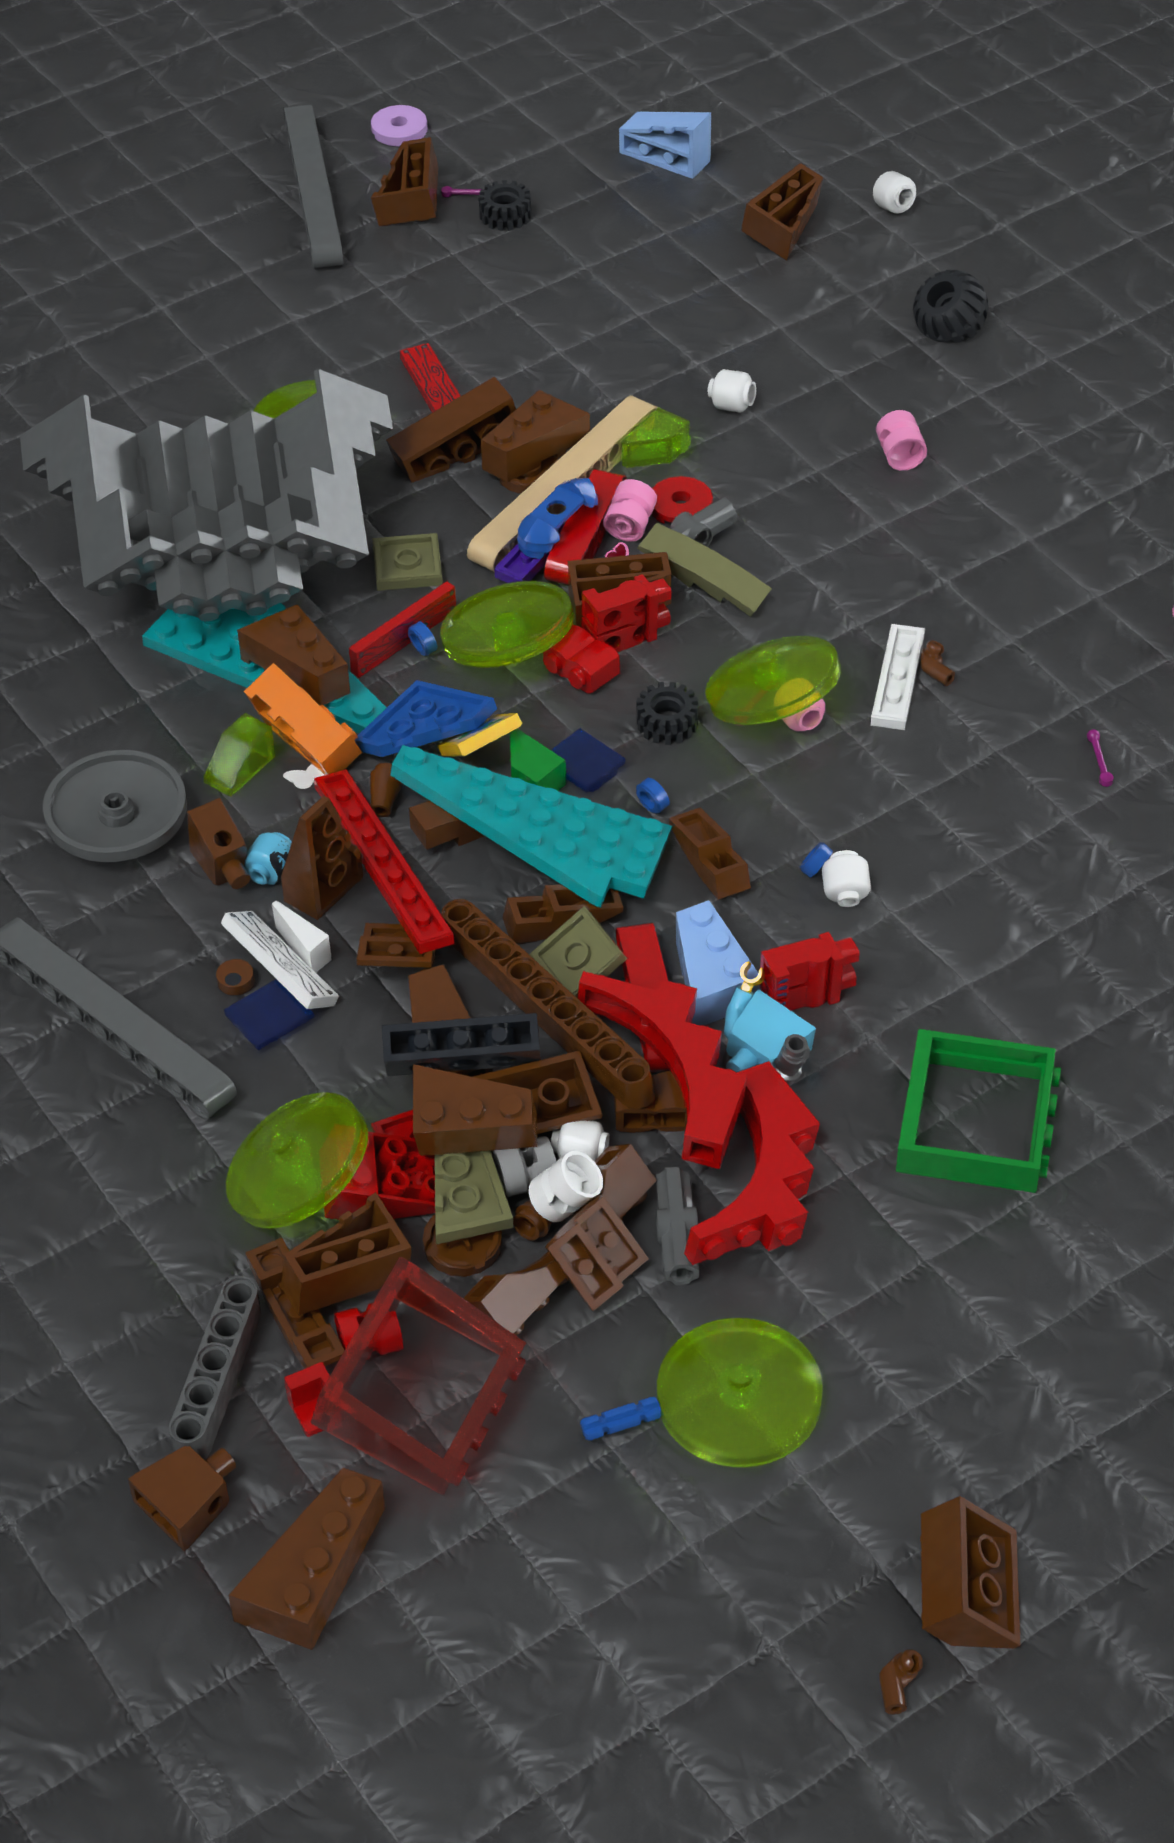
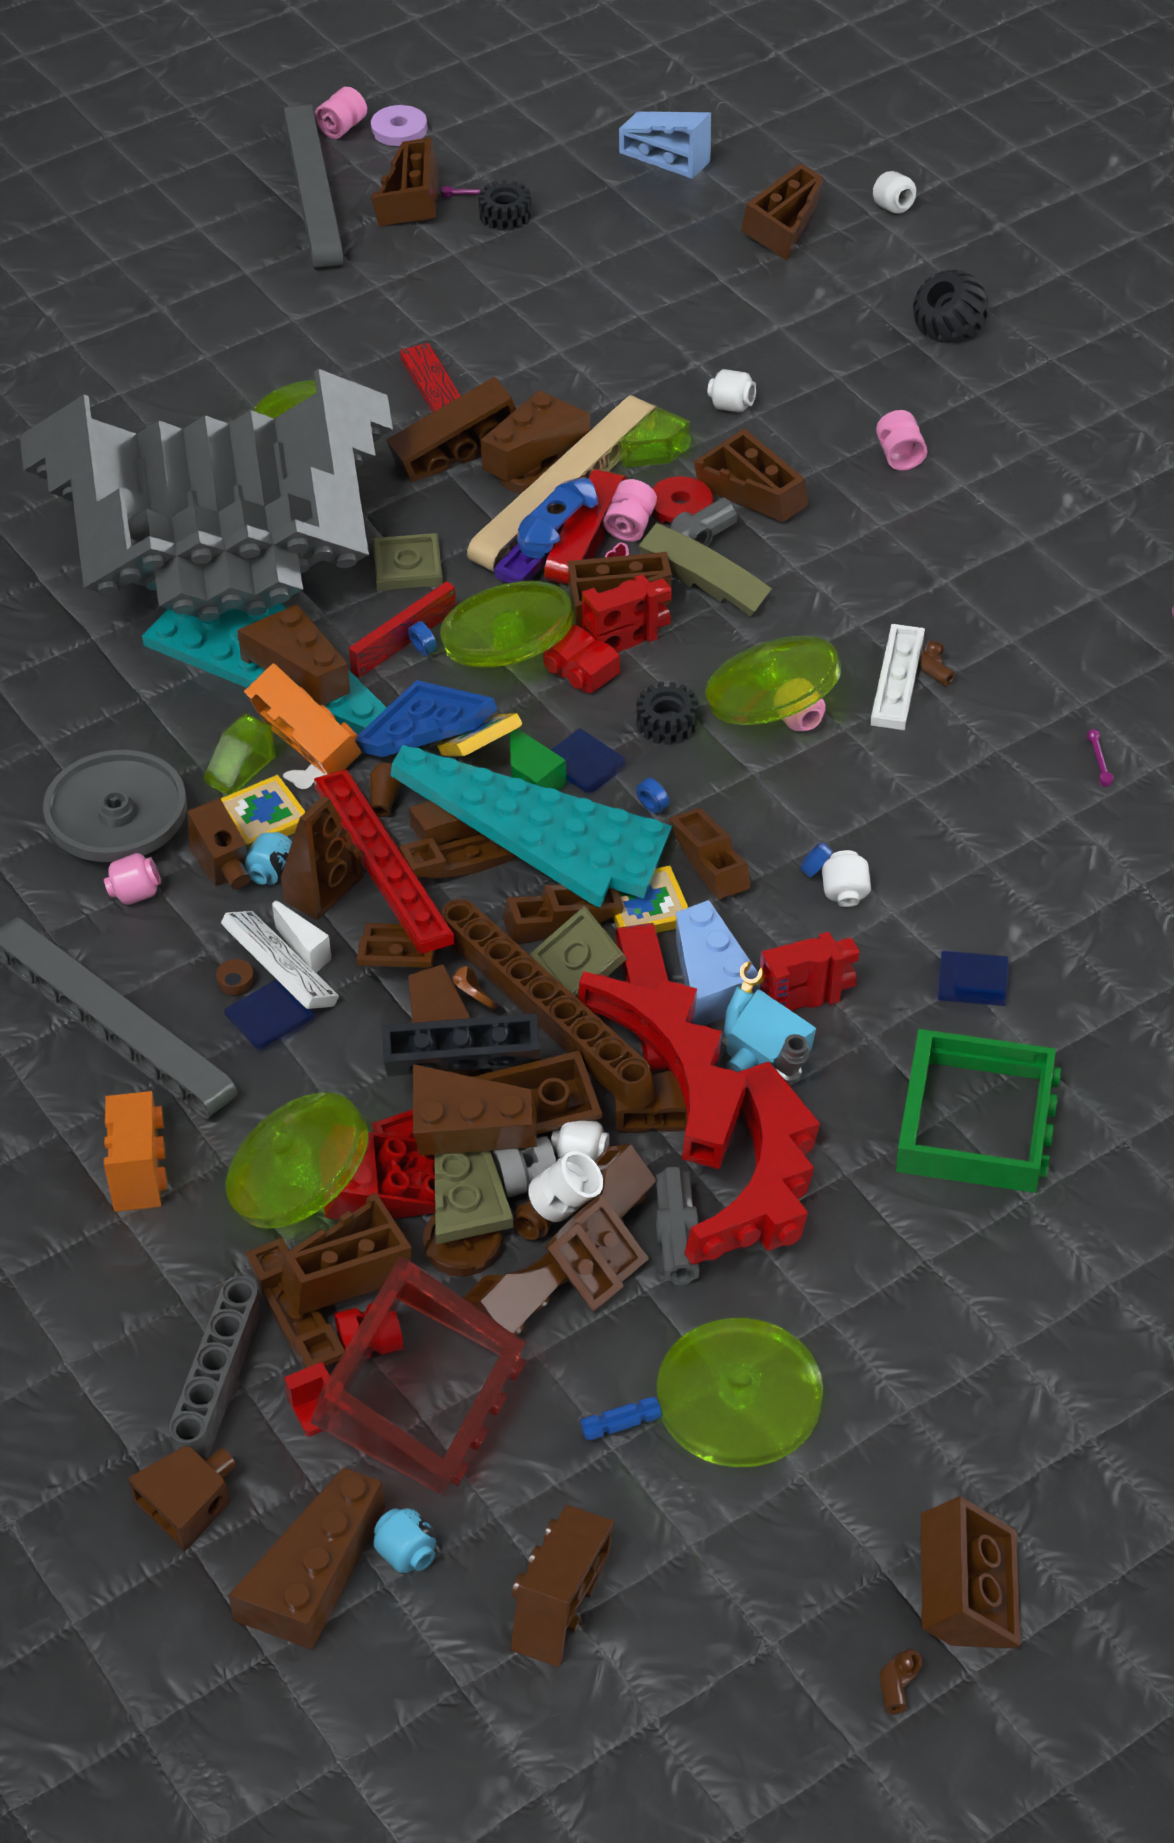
none -> bright pink head [104,853,161,906]
none -> orange wedge [104,1091,167,1212]
none -> tile [221,775,305,850]
none -> bright pink wheel [314,87,367,139]
none -> medium azure head [374,1508,437,1573]
none -> reddish brown slope [399,834,517,878]
none -> dark orange piece [452,966,499,1011]
none -> reddish brown wedge [511,1504,614,1667]
none -> tile [613,865,688,933]
none -> reddish brown wedge [694,428,808,522]
none -> clear blue piece [938,951,1008,1006]

